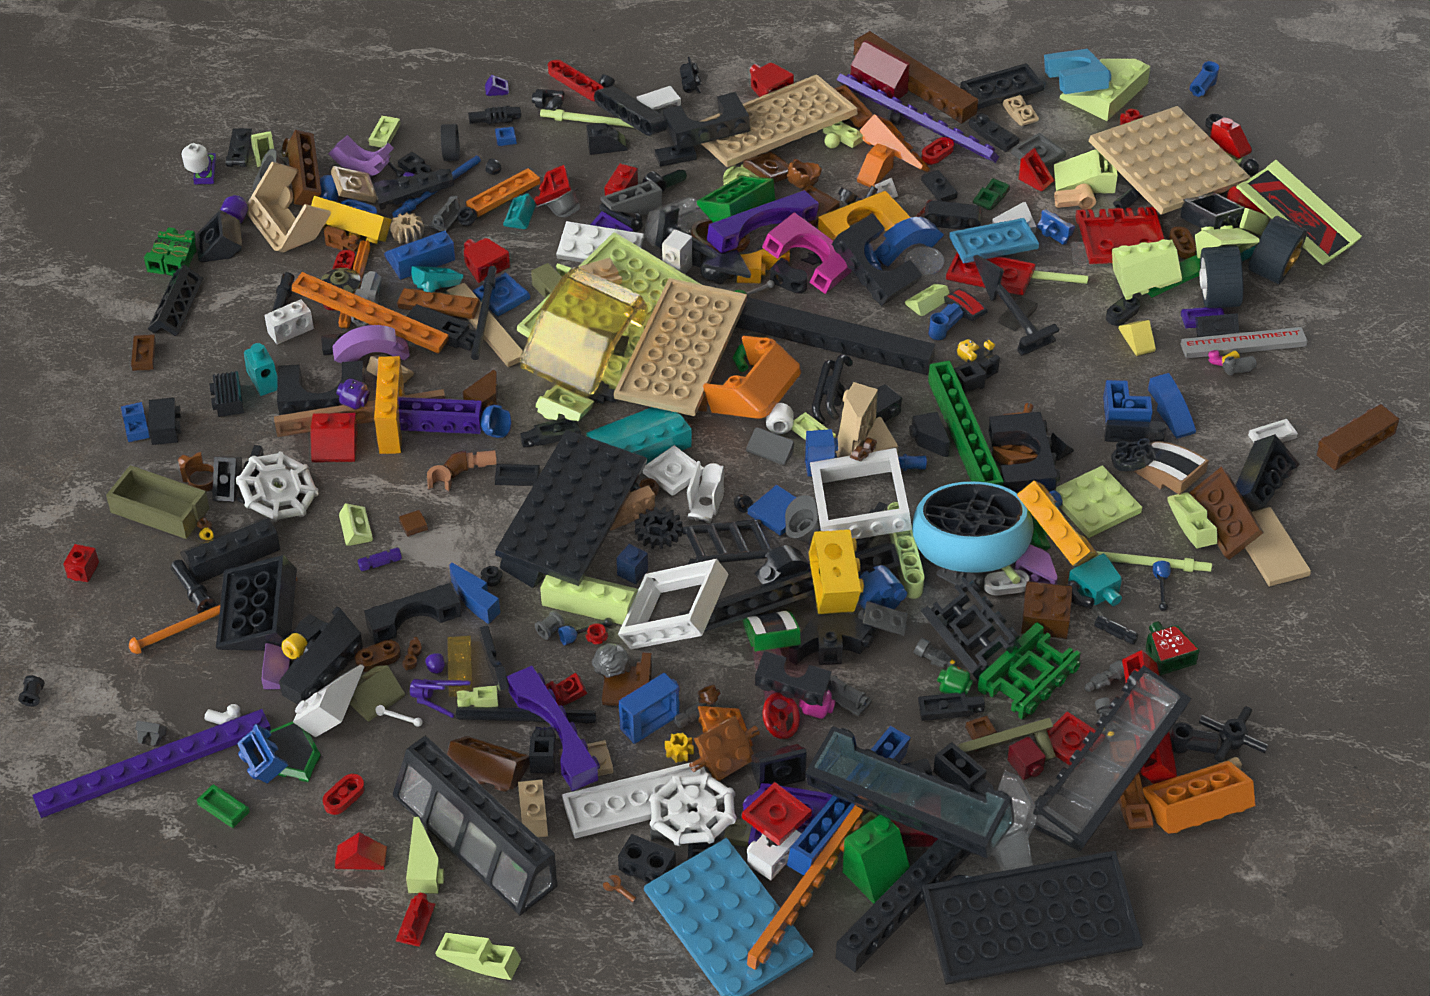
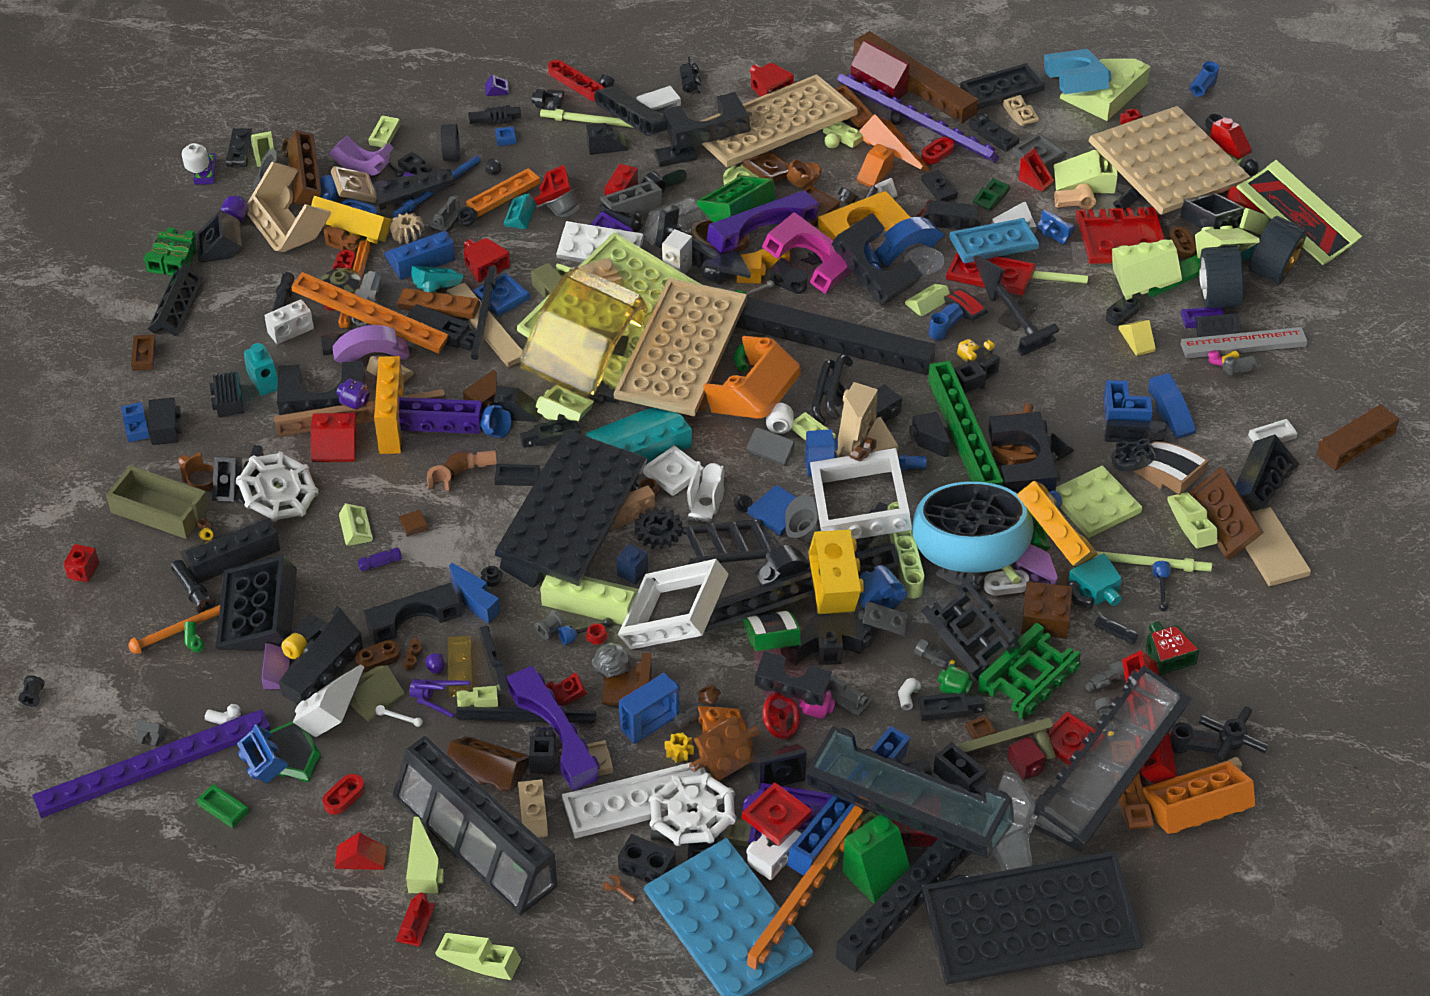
none -> green arm [184,622,205,652]
none -> black slope [494,386,539,422]
none -> white arm [898,678,921,710]

